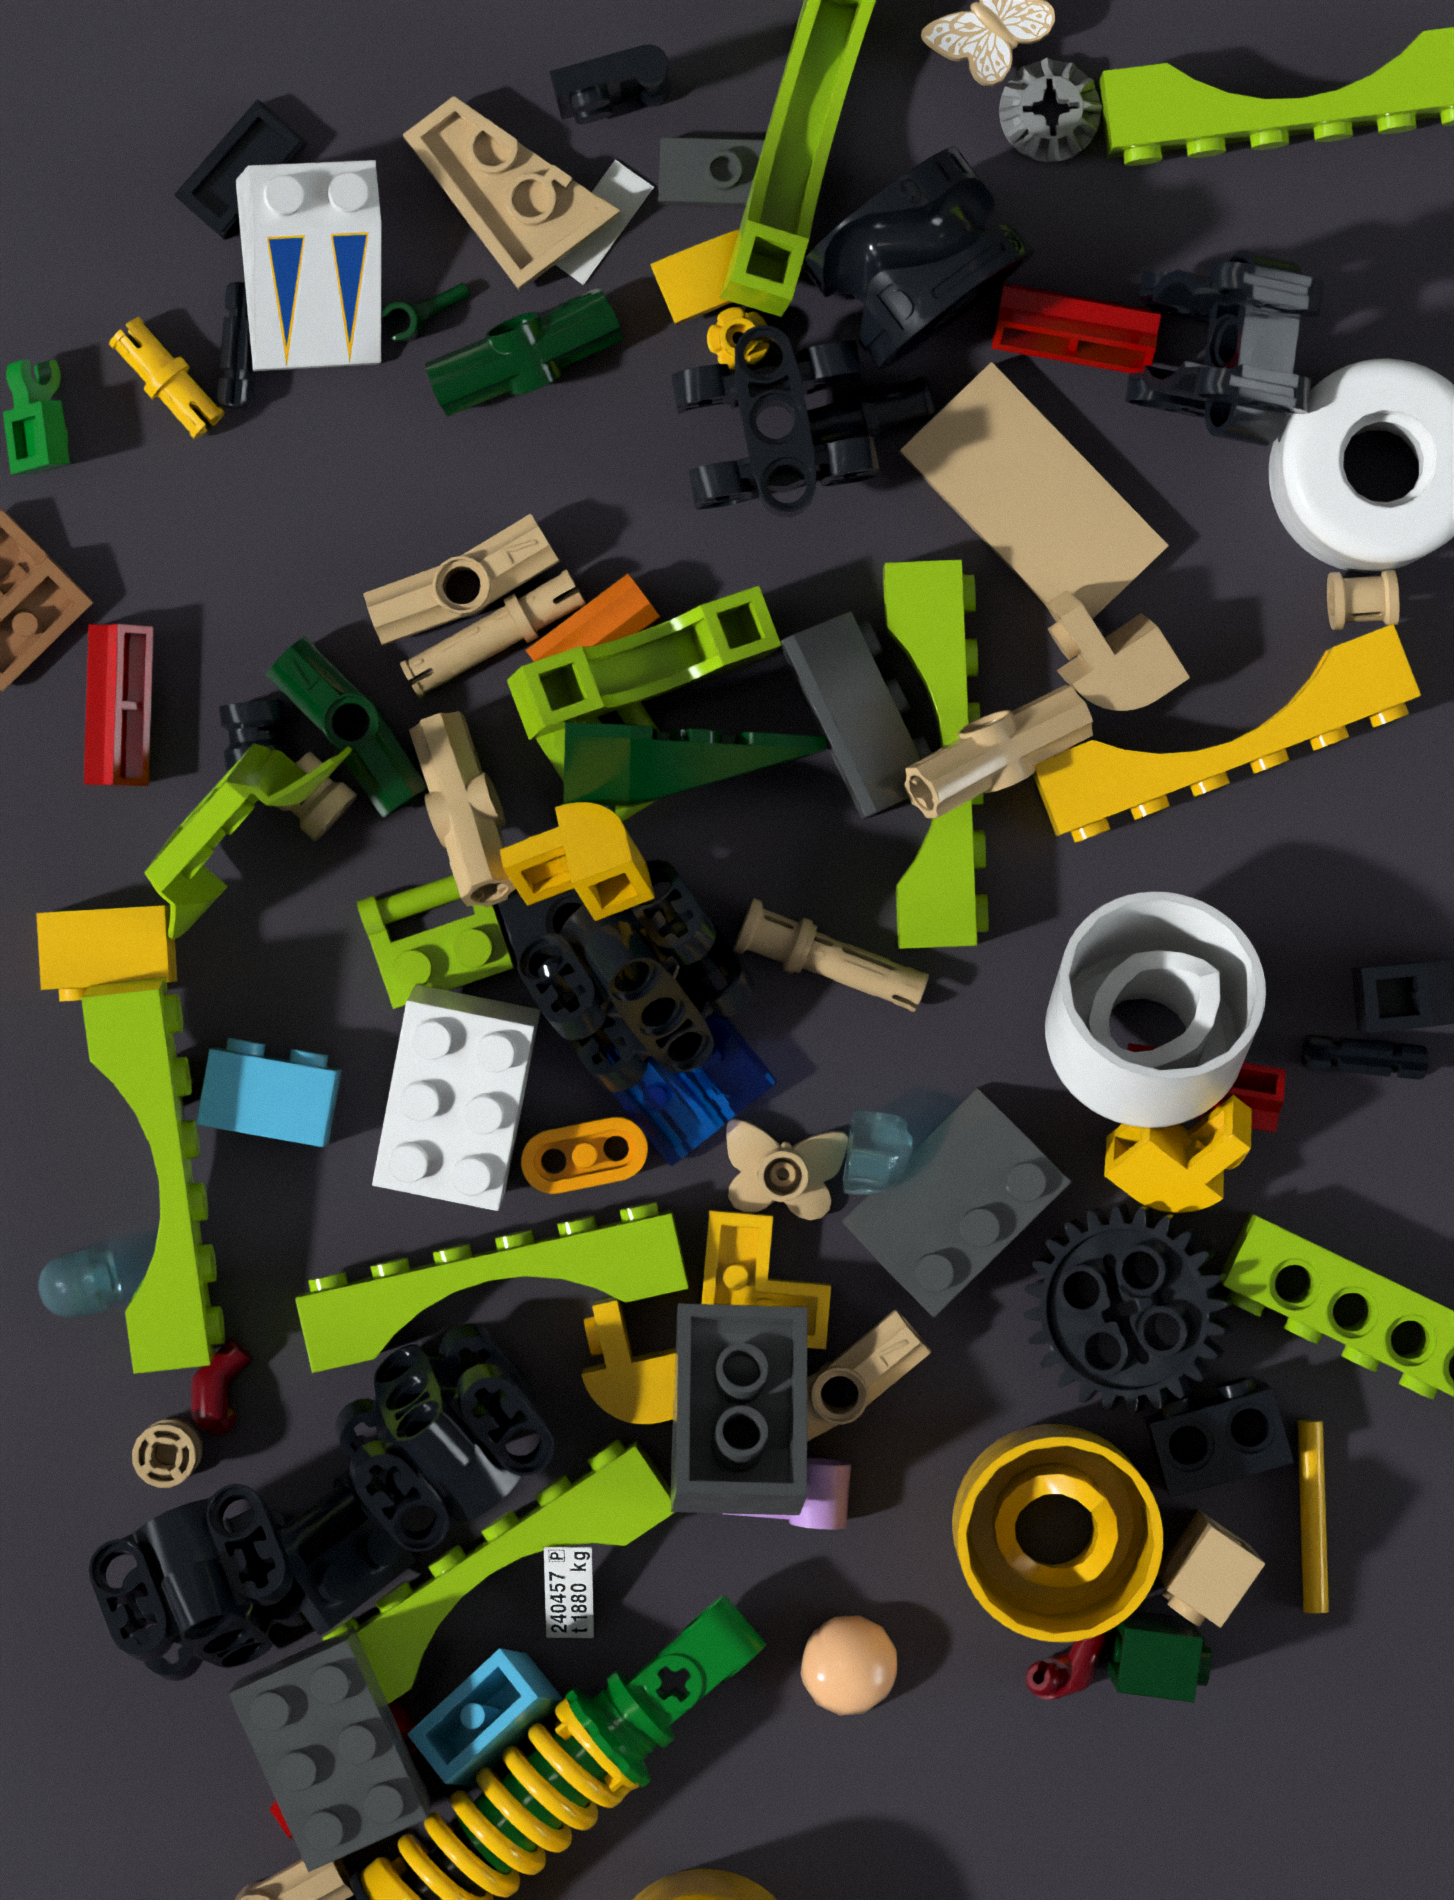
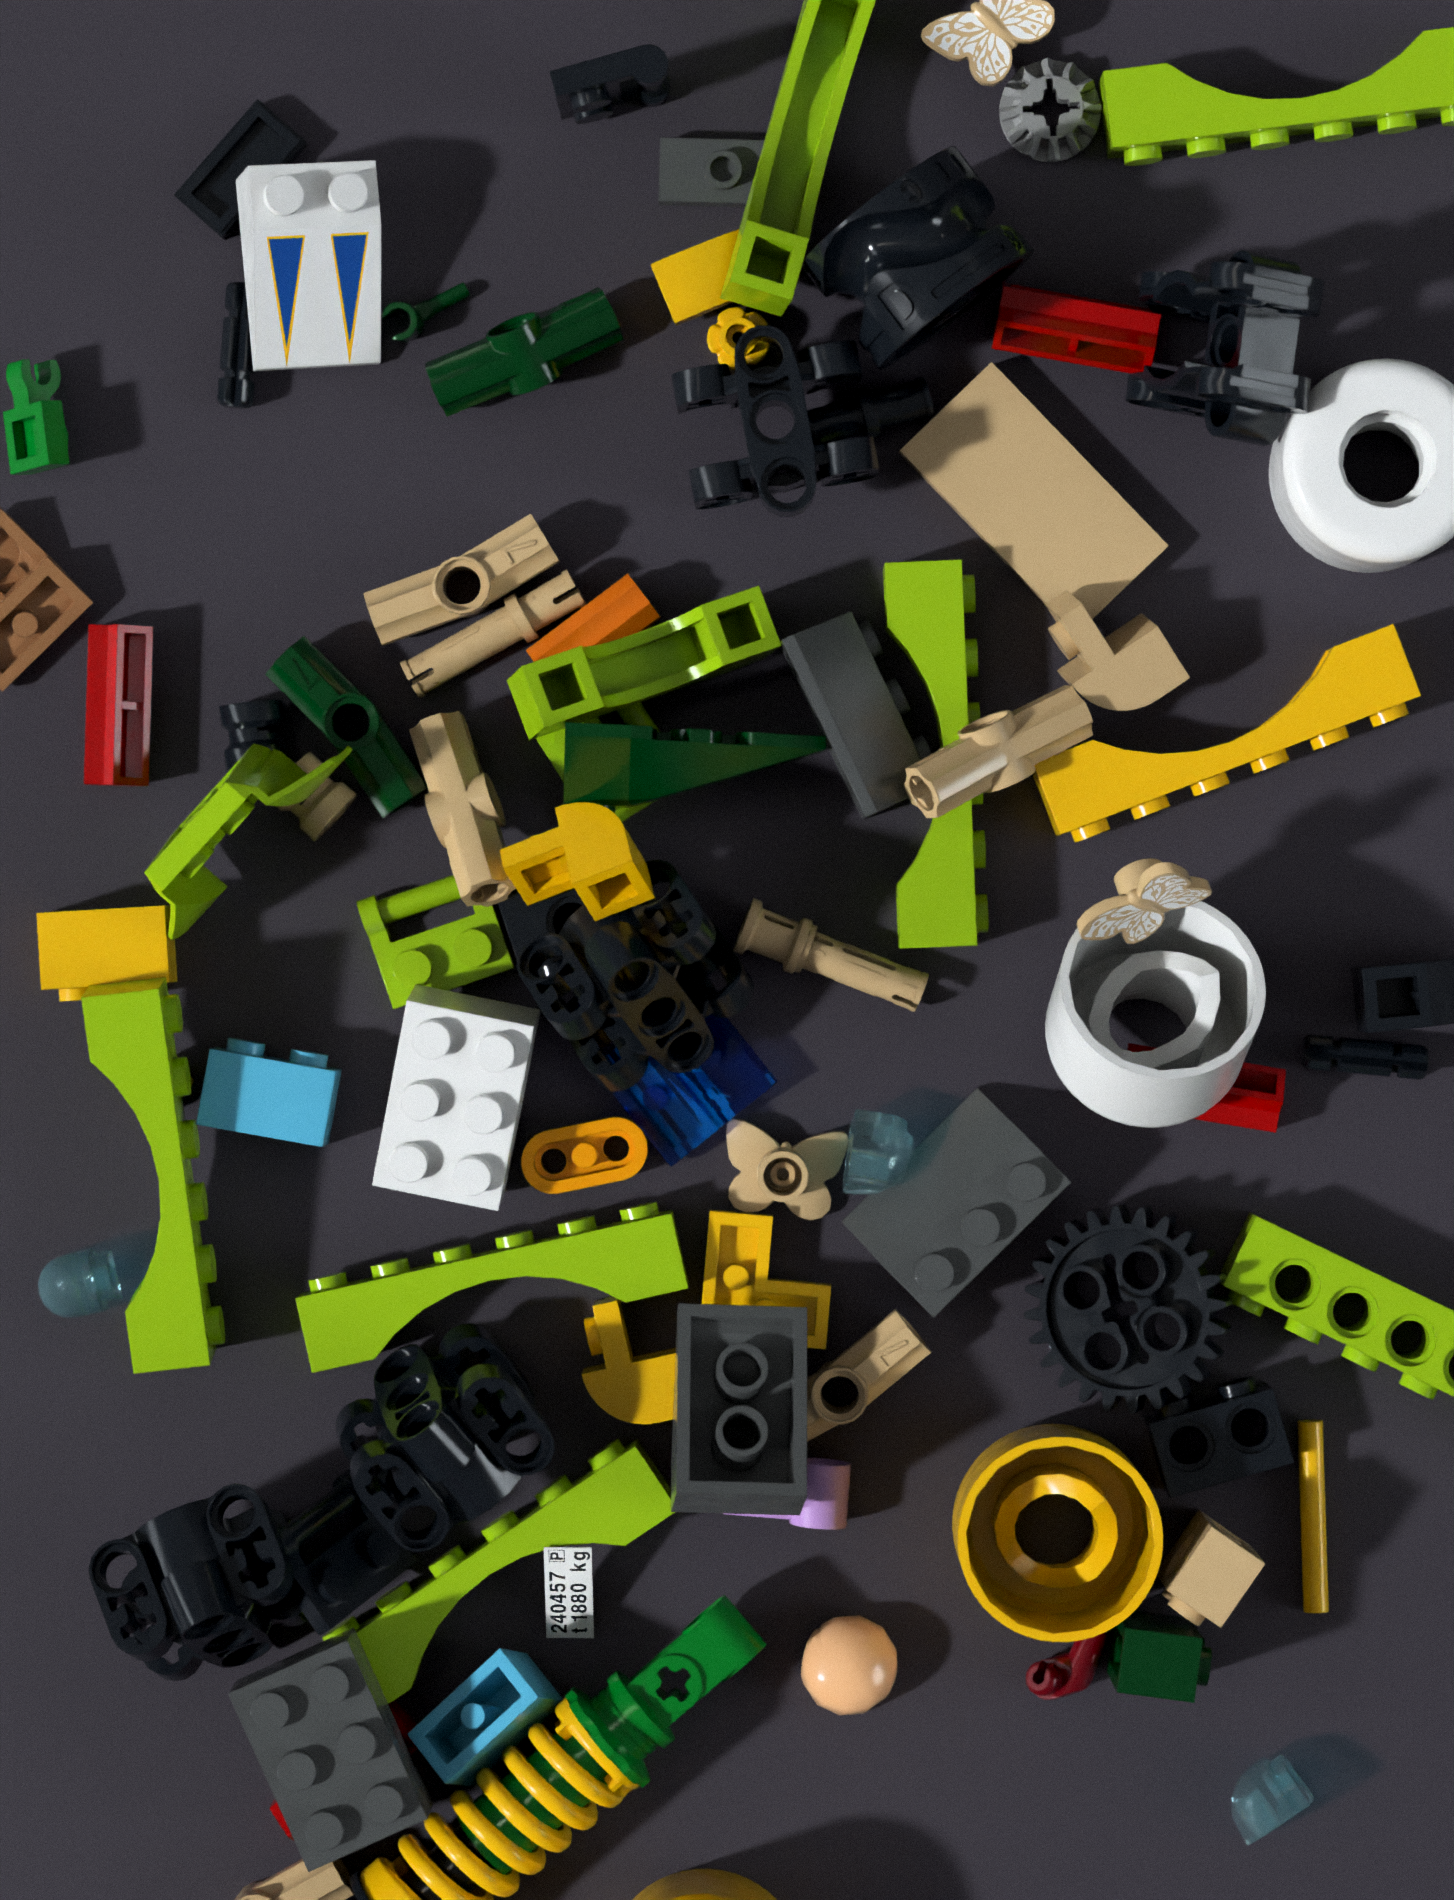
yellow pin [109,317,225,440] -> none
tan wheel [132,1418,203,1488] -> none
dark red arm [191,1338,253,1436] -> none
tan wing [403,96,621,291] -> none
white sticker [555,159,654,285] -> none
yellow brick [1104,1095,1252,1213] -> none
tan bush [1327,570,1400,630] -> none
none -> tan animal [1077,858,1212,945]
none -> clear light blue piece [1231,1754,1315,1846]

